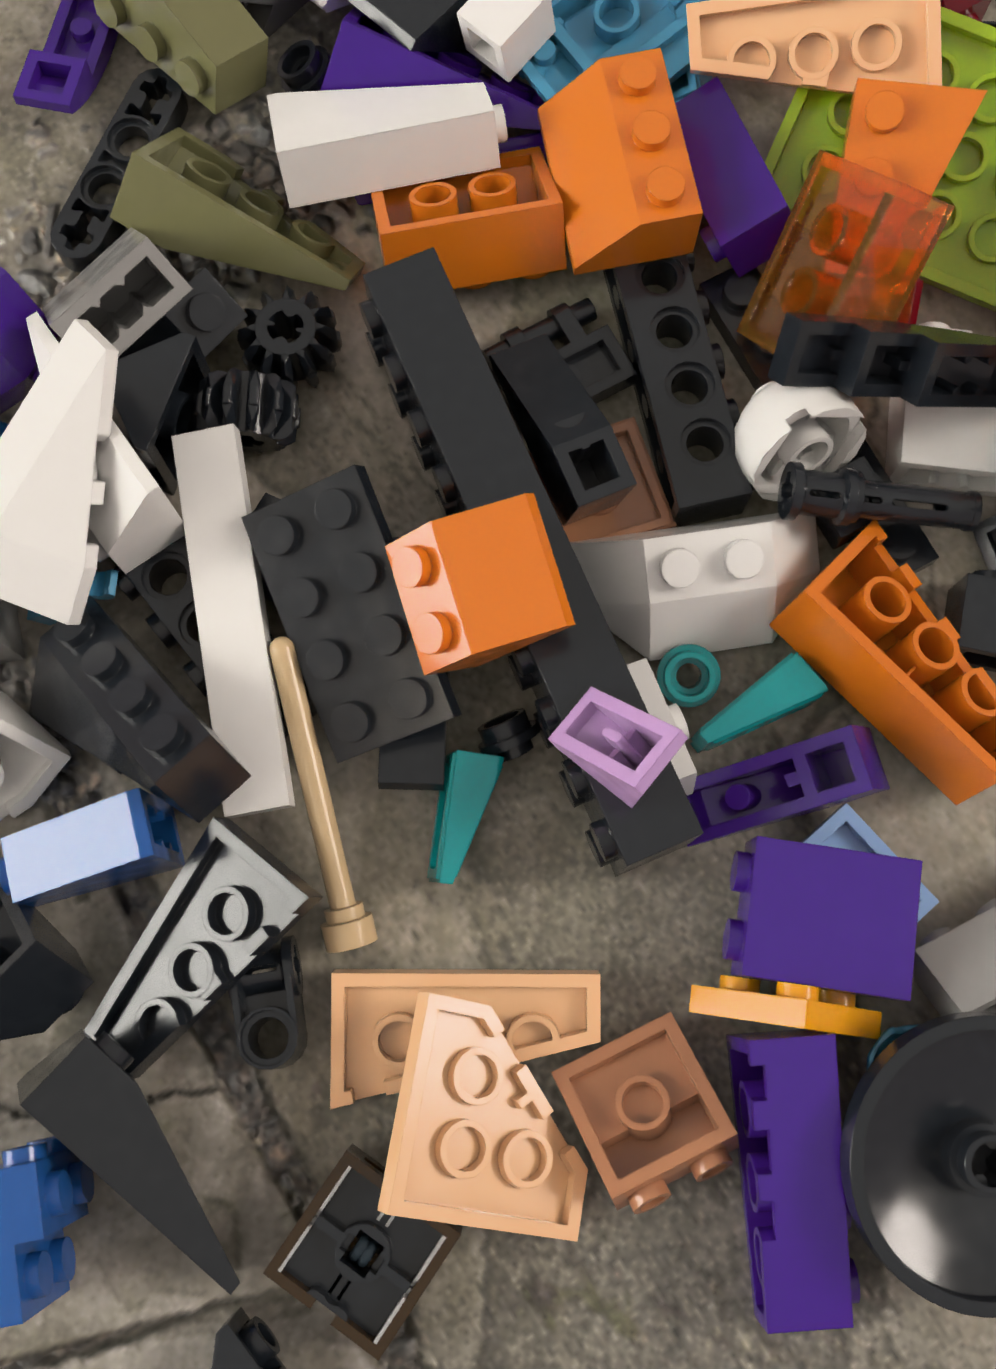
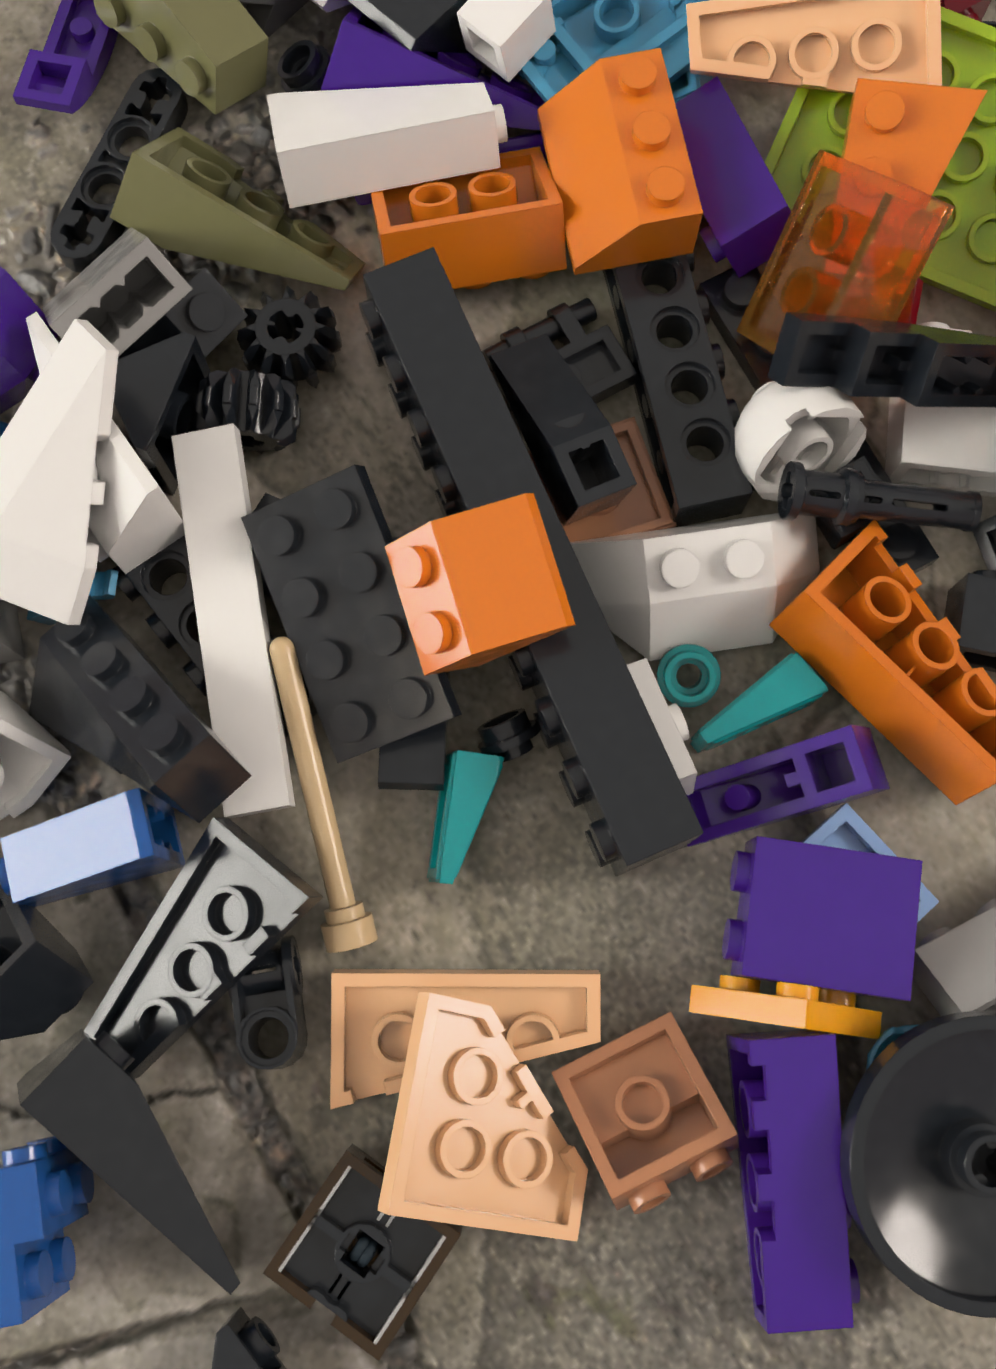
lavender slope [548,686,688,808] -> none

